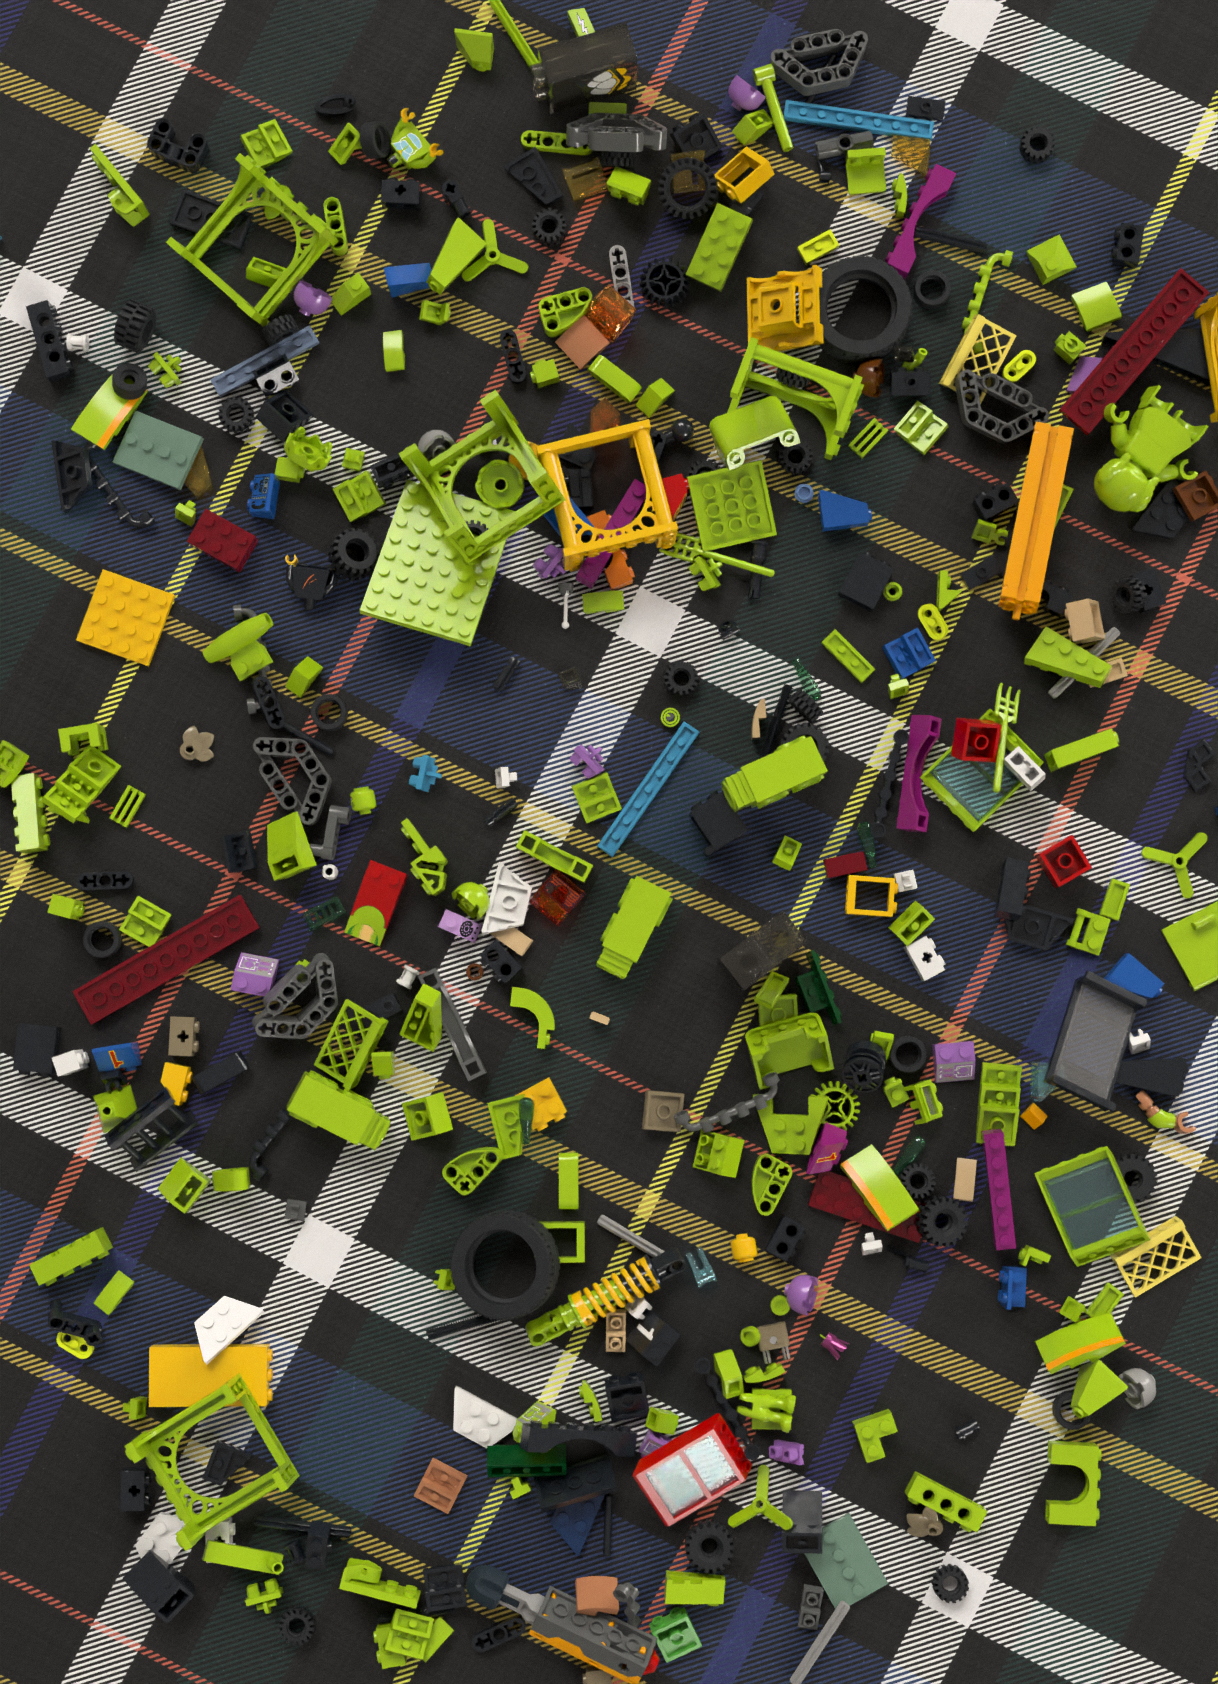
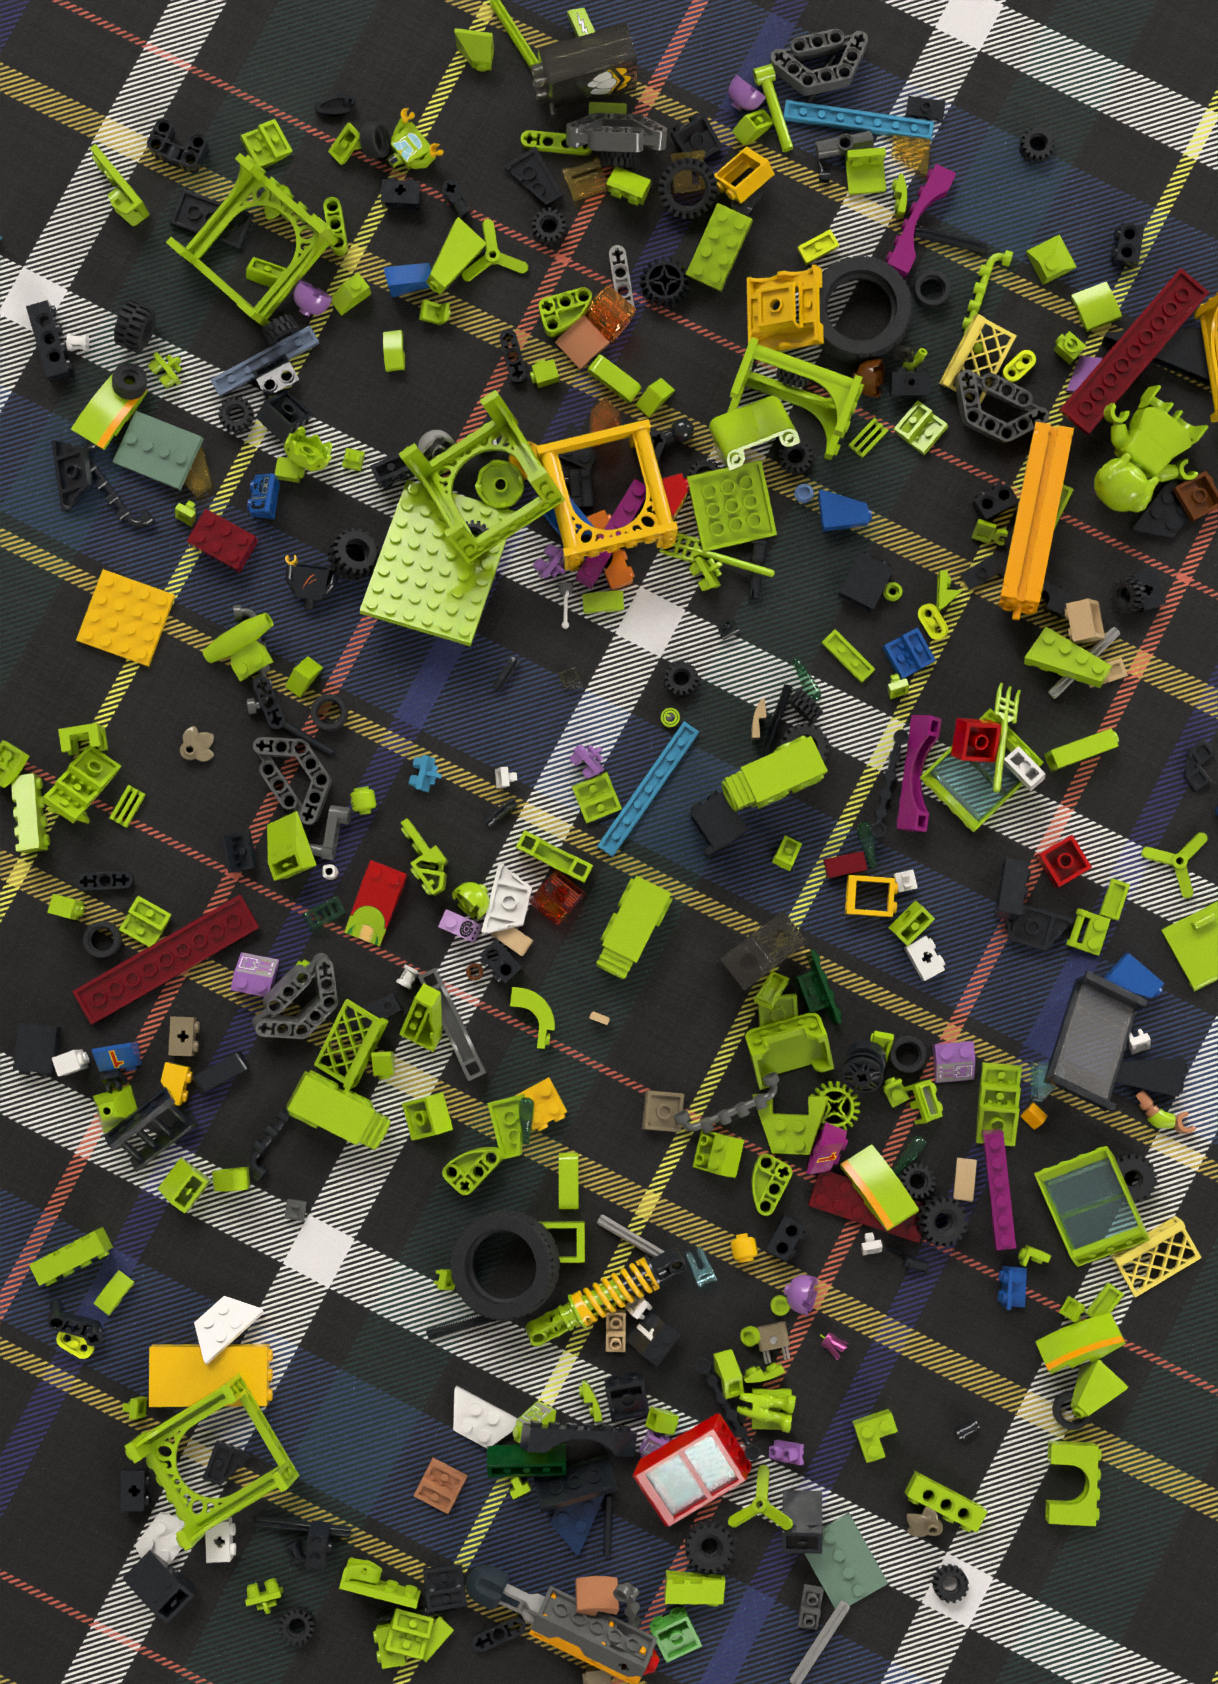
lime piece [202,1539,284,1575] -> none
lime slope [333,470,386,522] -> none
light grey cylinder [1118,1368,1156,1409] -> none

